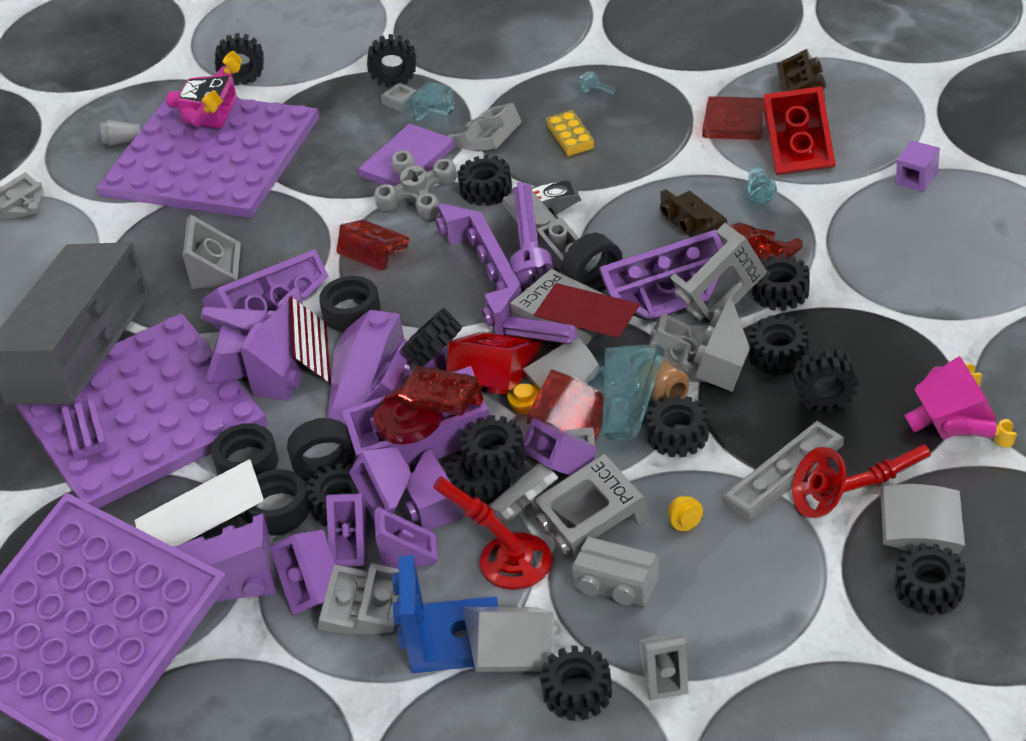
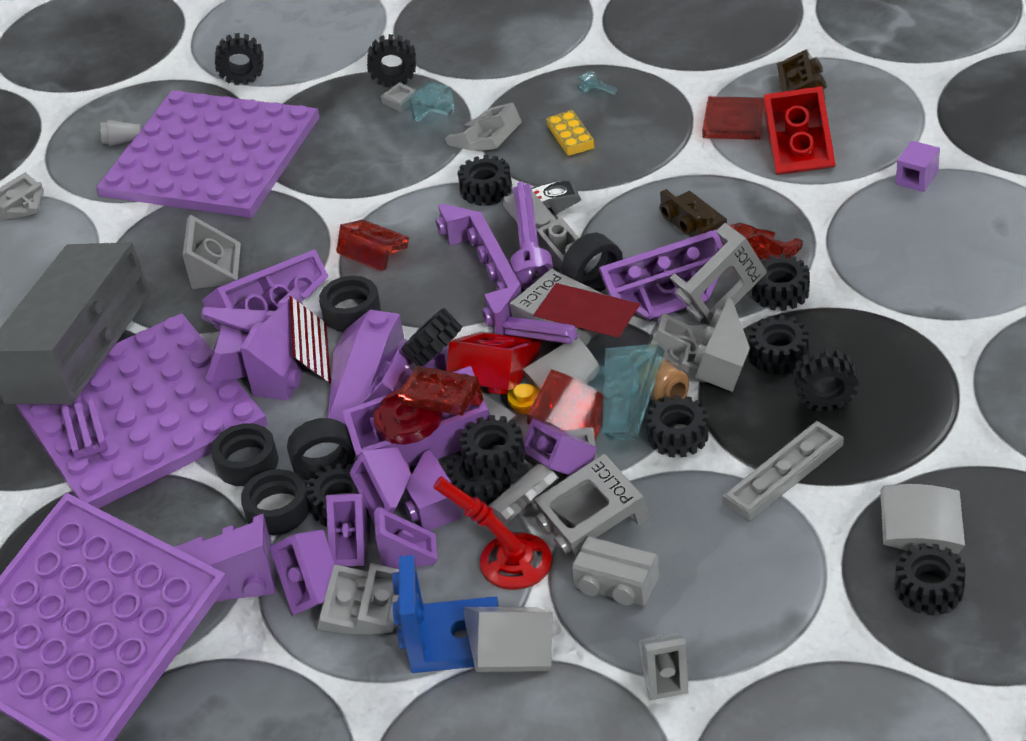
white sticker [135,459,264,547] -> none
torso [167,51,242,128] -> none
medium lavender tile [358,124,455,187] -> none
light grey gear [374,150,457,221] -> none
black tyre [540,645,612,721] -> none
yellow plate [668,496,703,531] -> none
clear light blue cone [747,165,777,204] -> none
red dish [792,444,931,518] -> none
dark pink torso [905,356,1017,447] -> none

